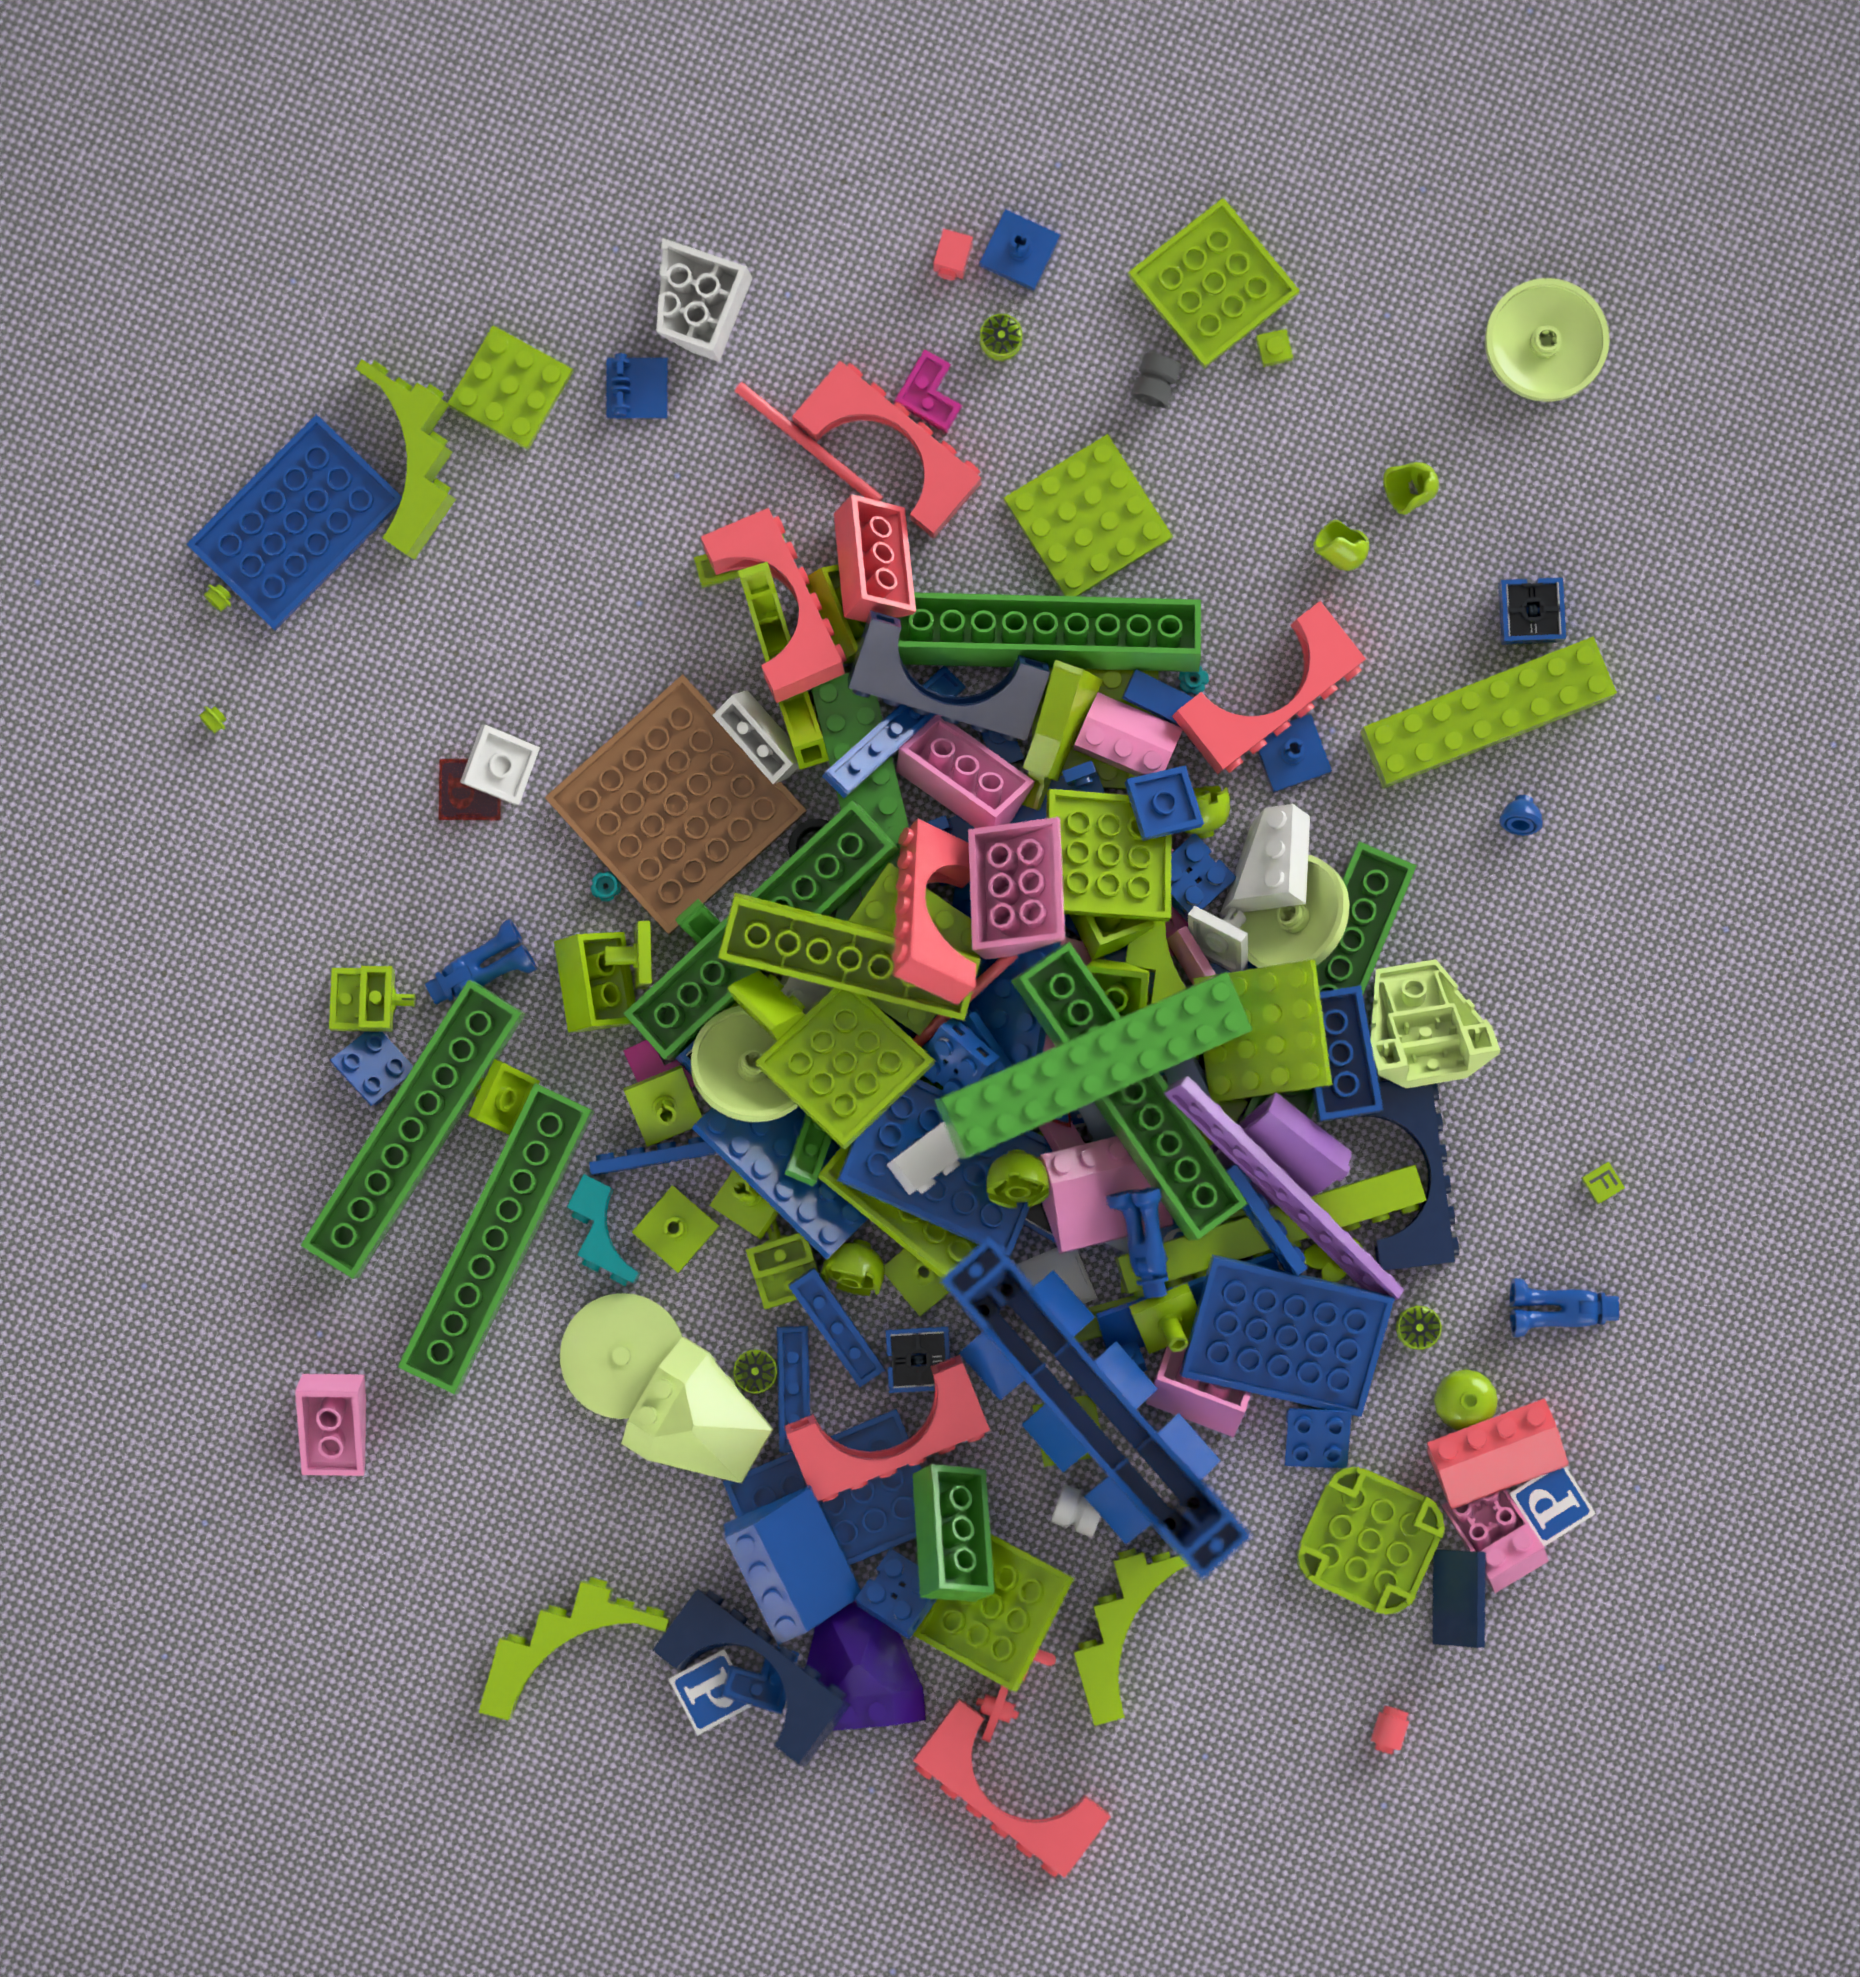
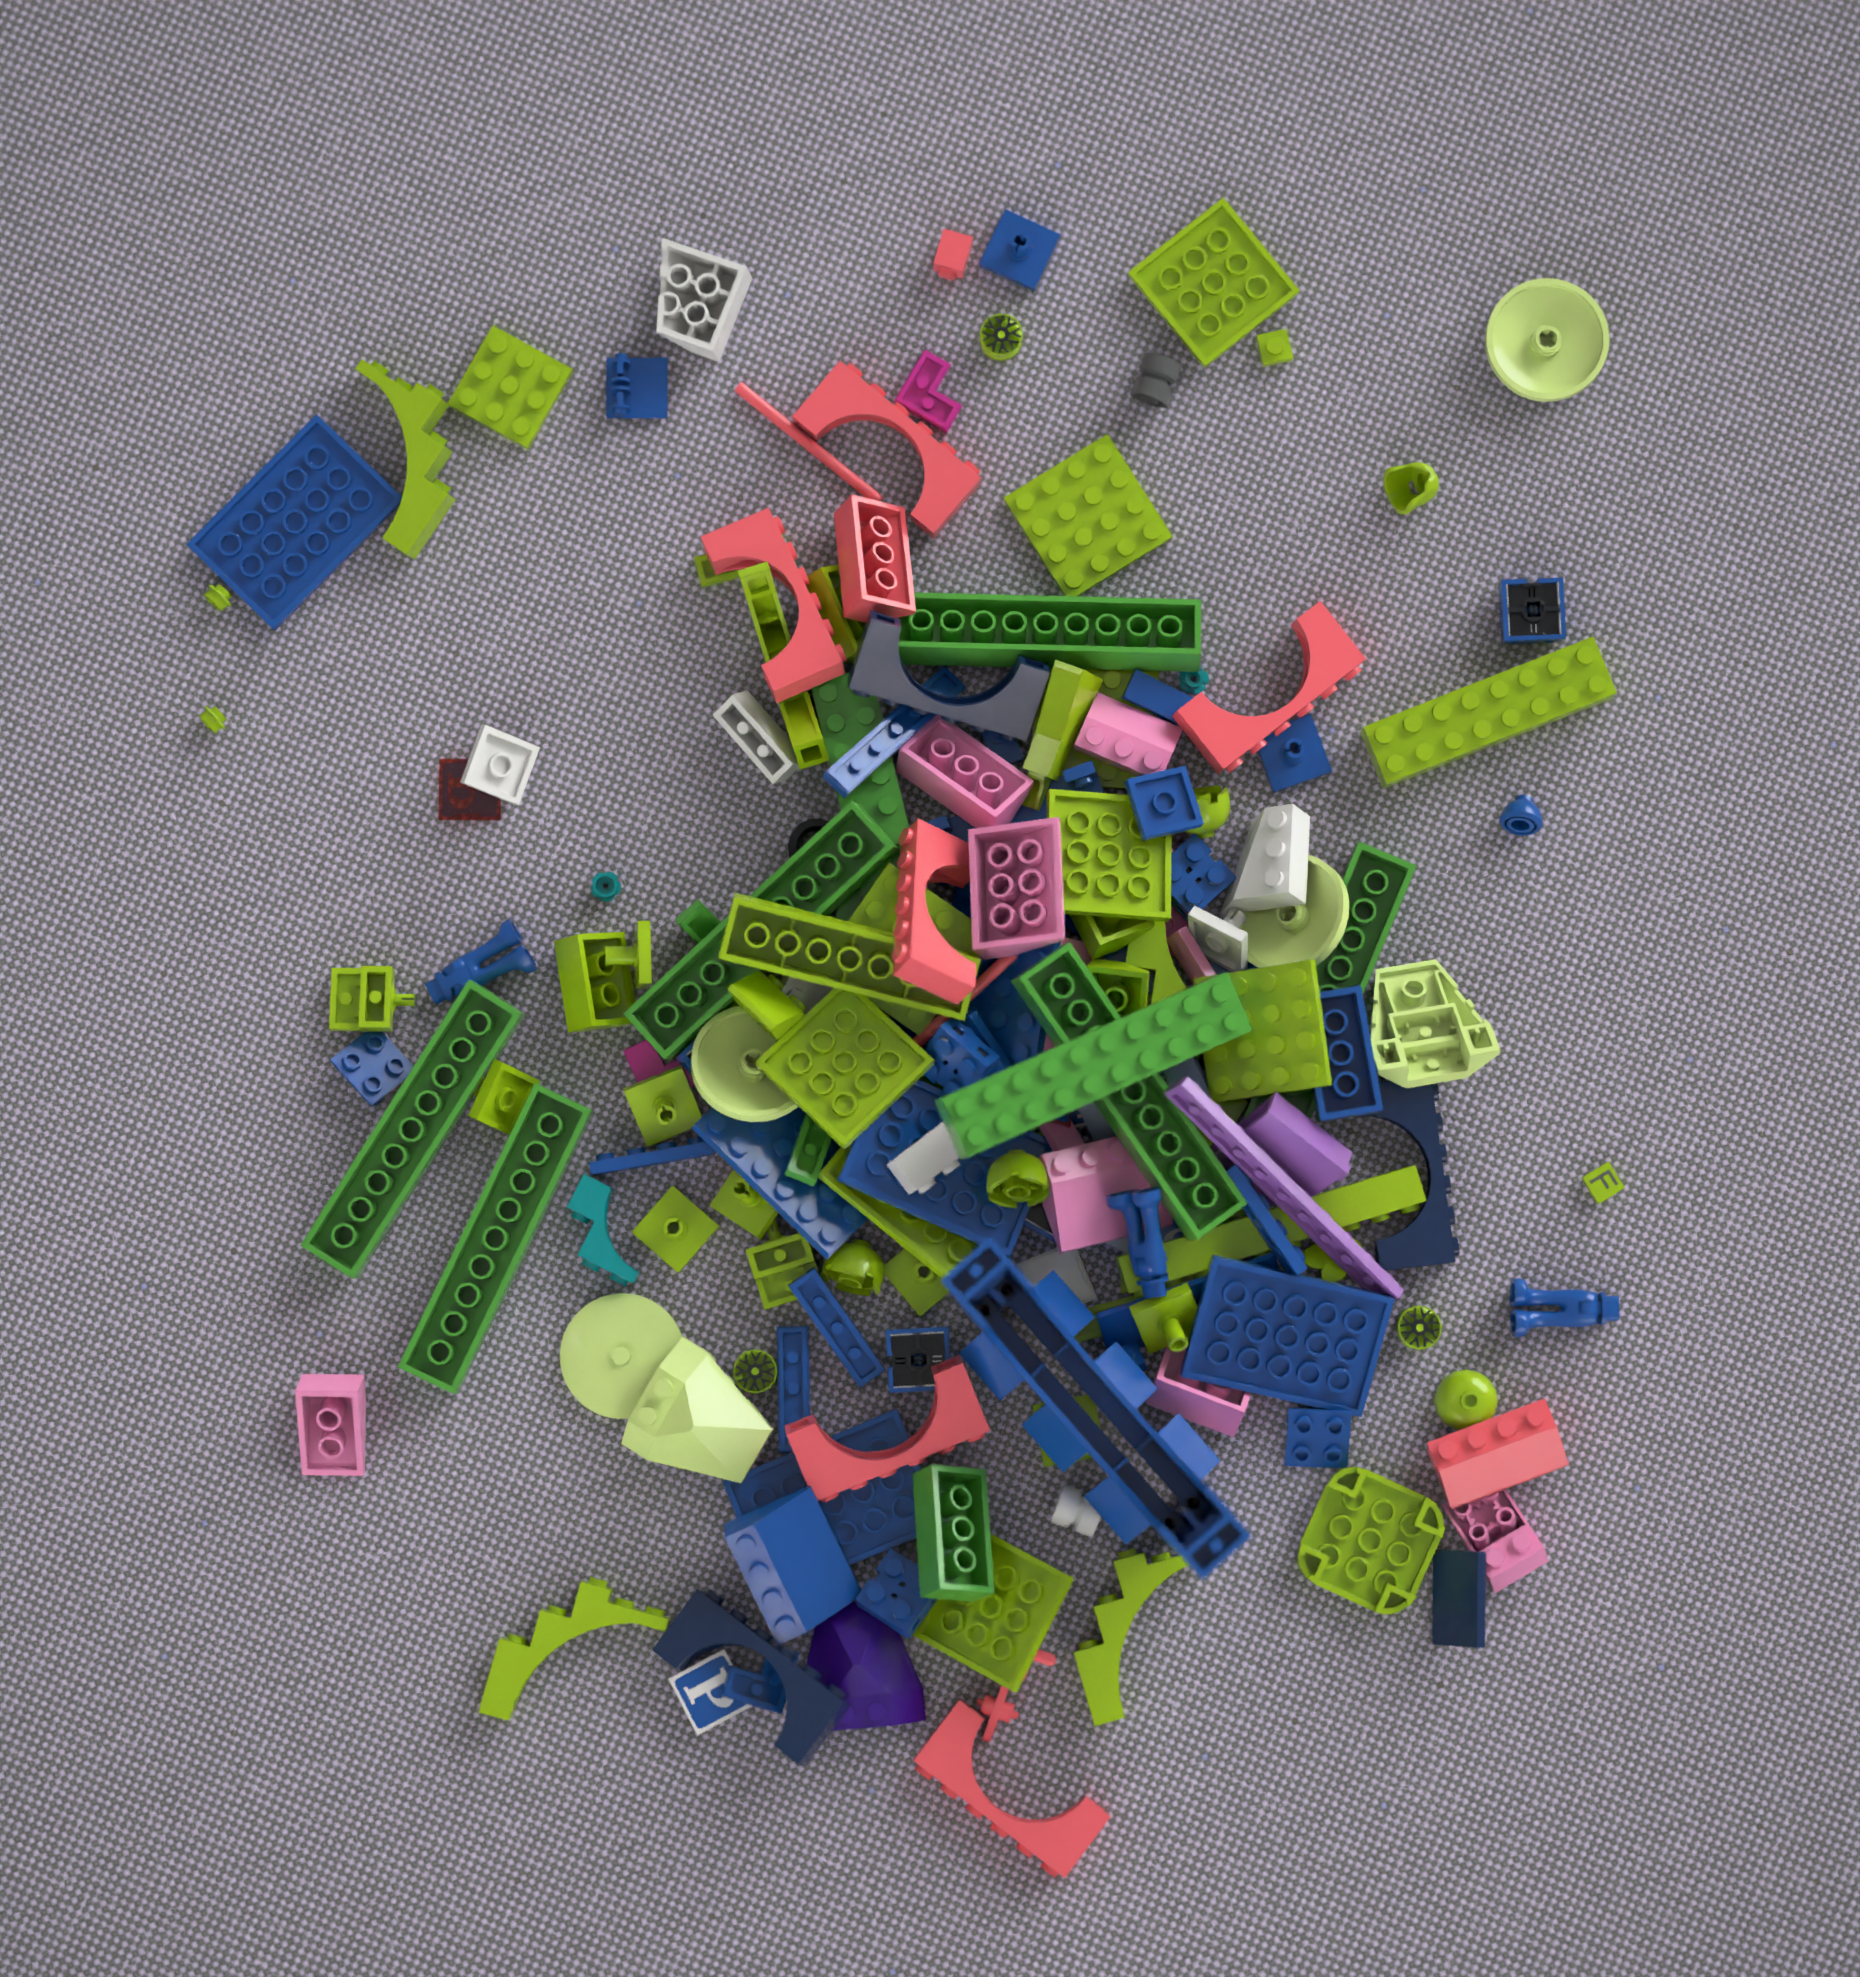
medium nougat plate [544,674,807,935] -> none
lime hair [1313,519,1370,571] -> none
coral brick [1370,1705,1409,1755] -> none
blue piece [1509,1467,1596,1547] -> none

